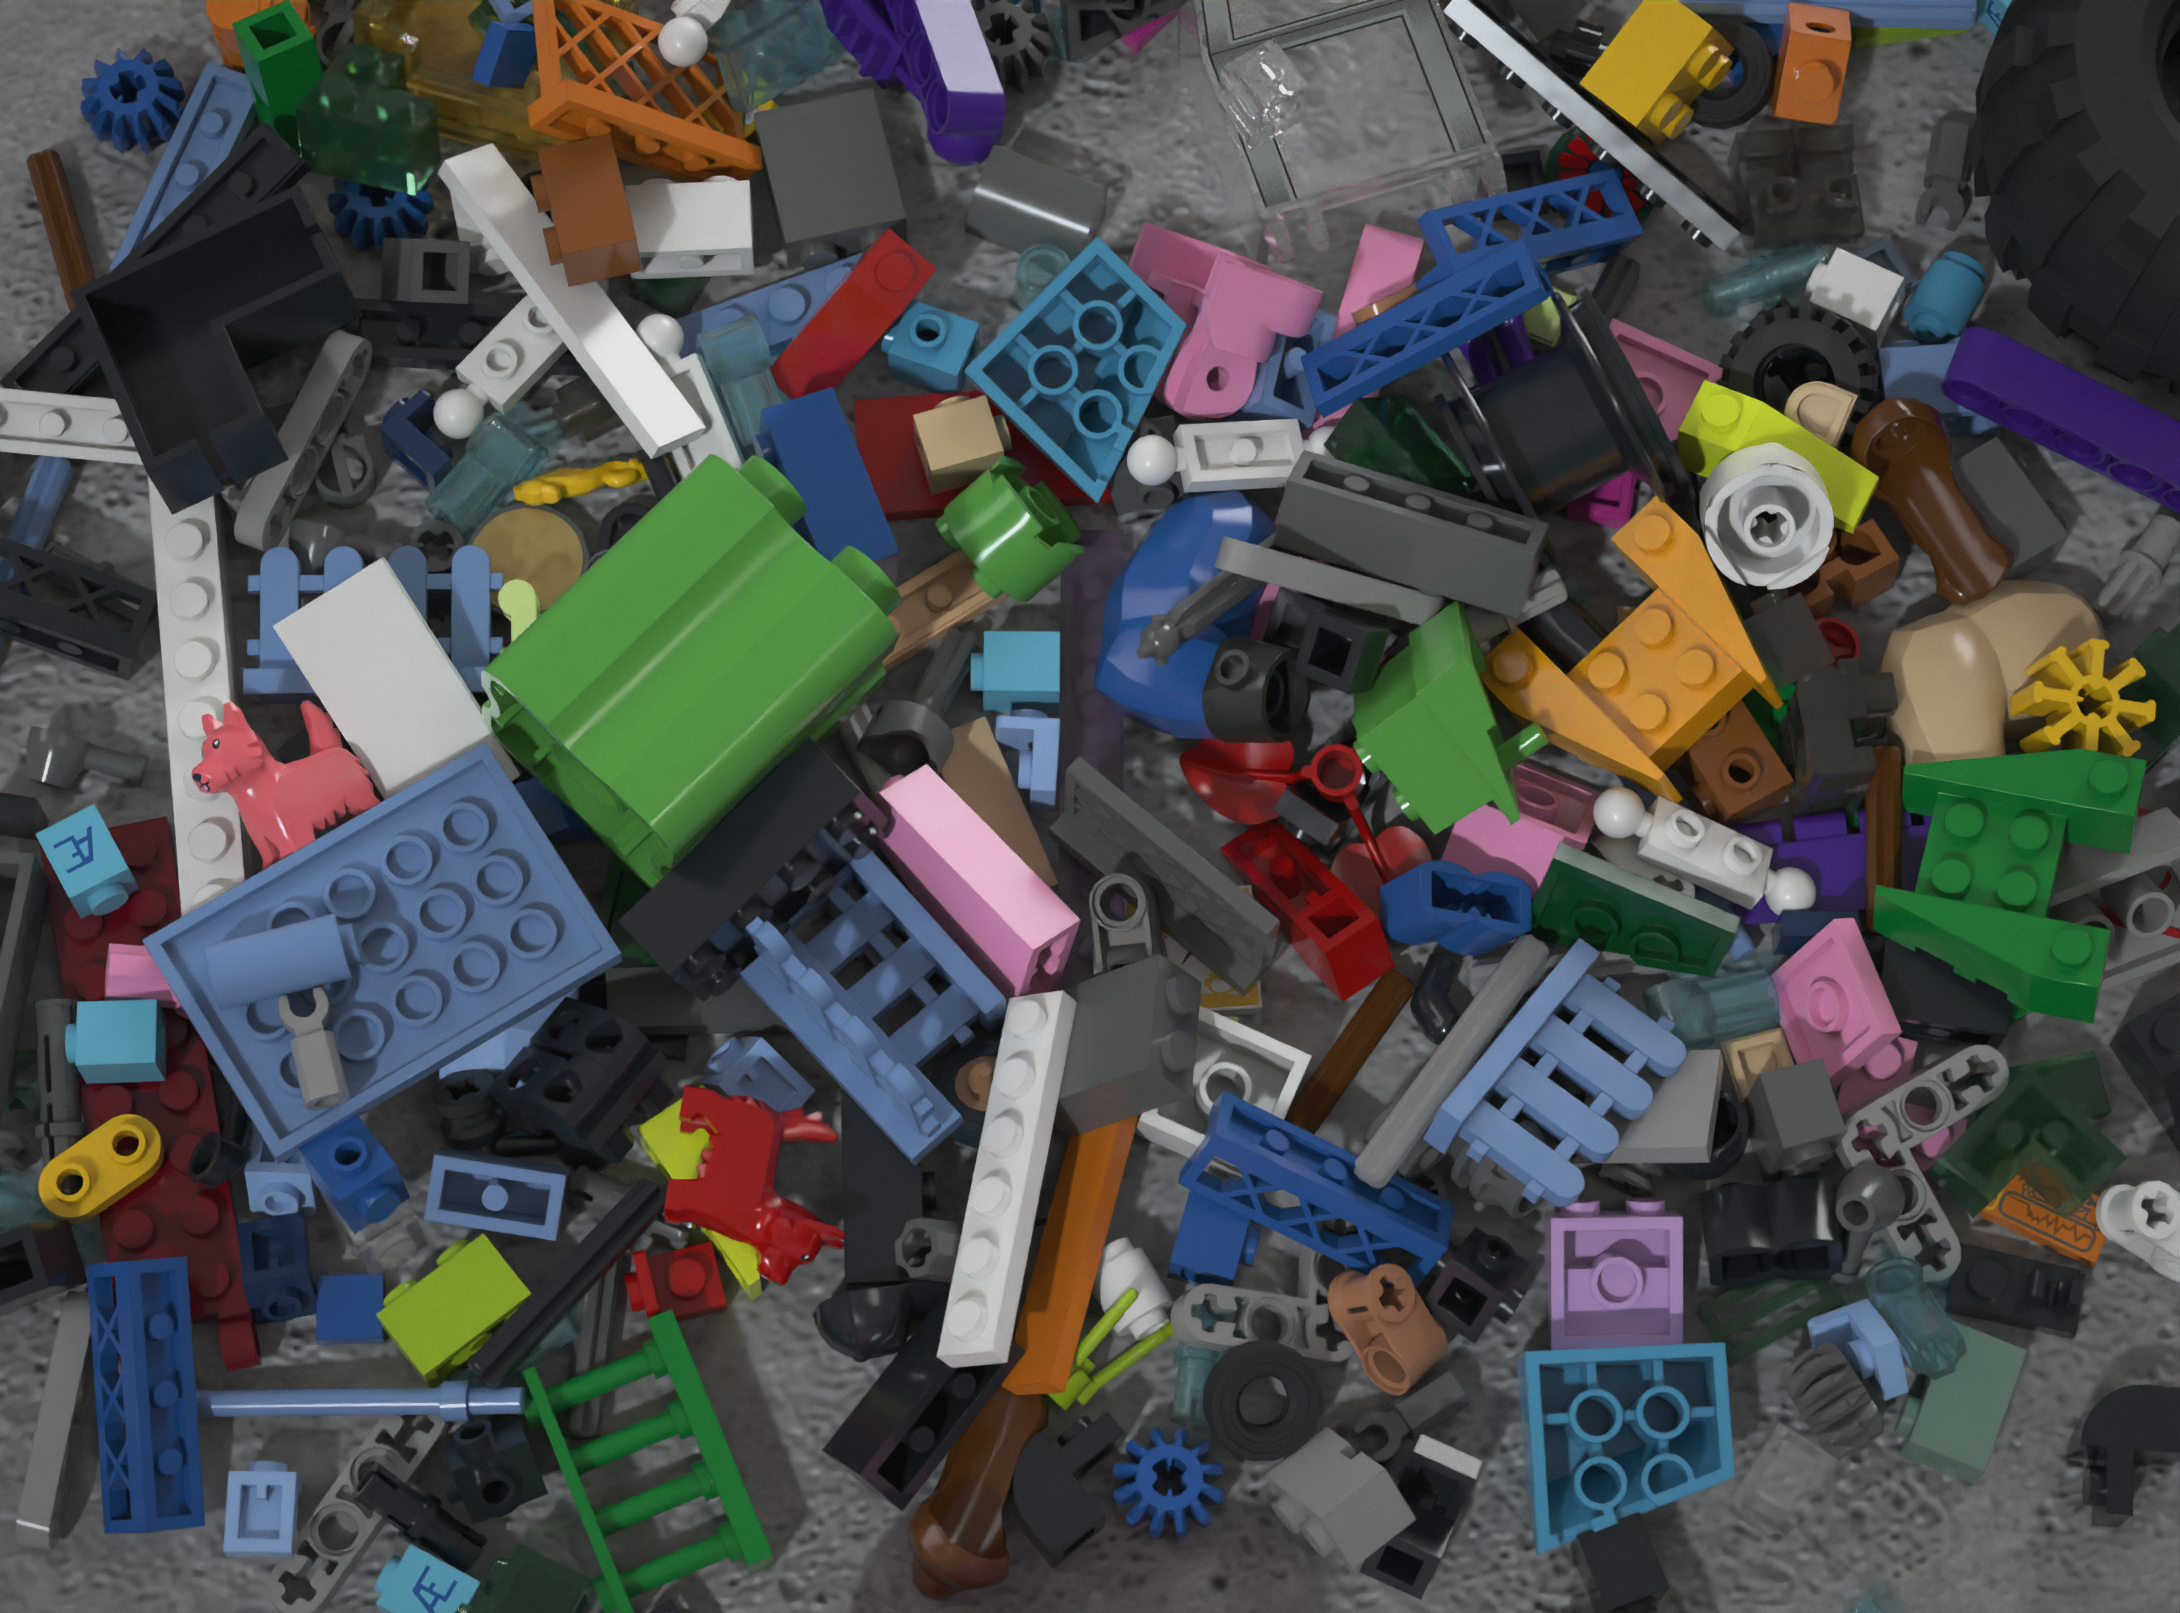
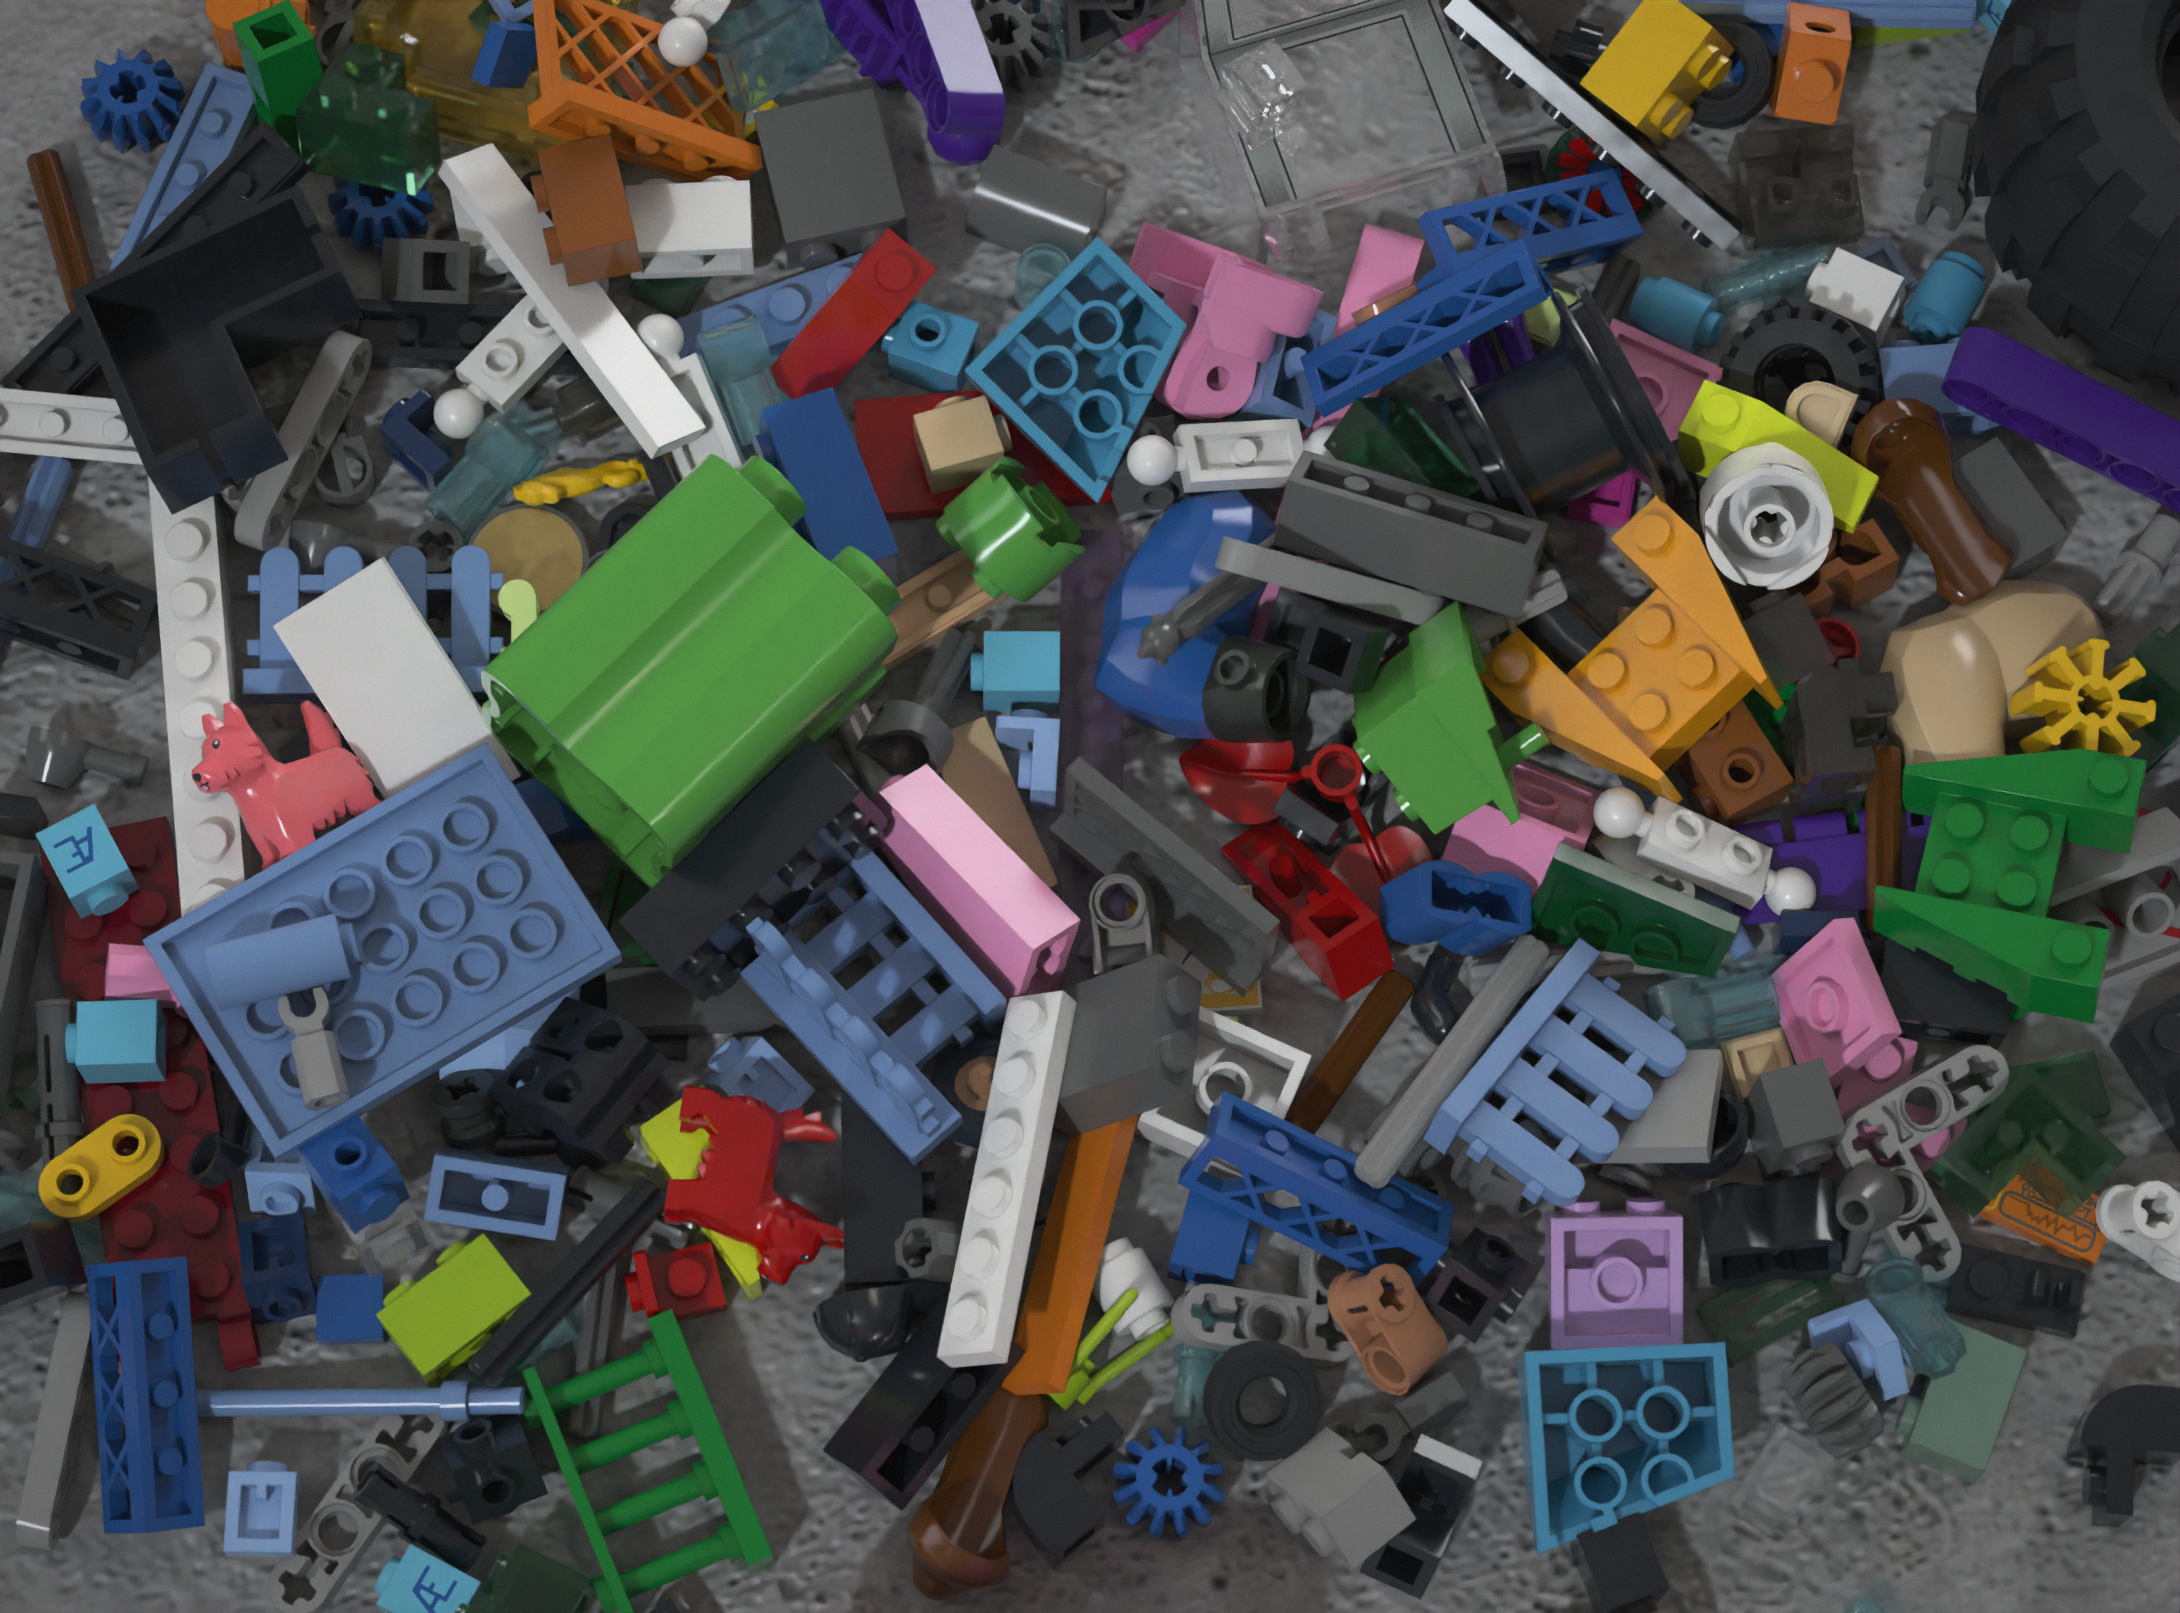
none -> dark azure brick [1628,276,1725,355]

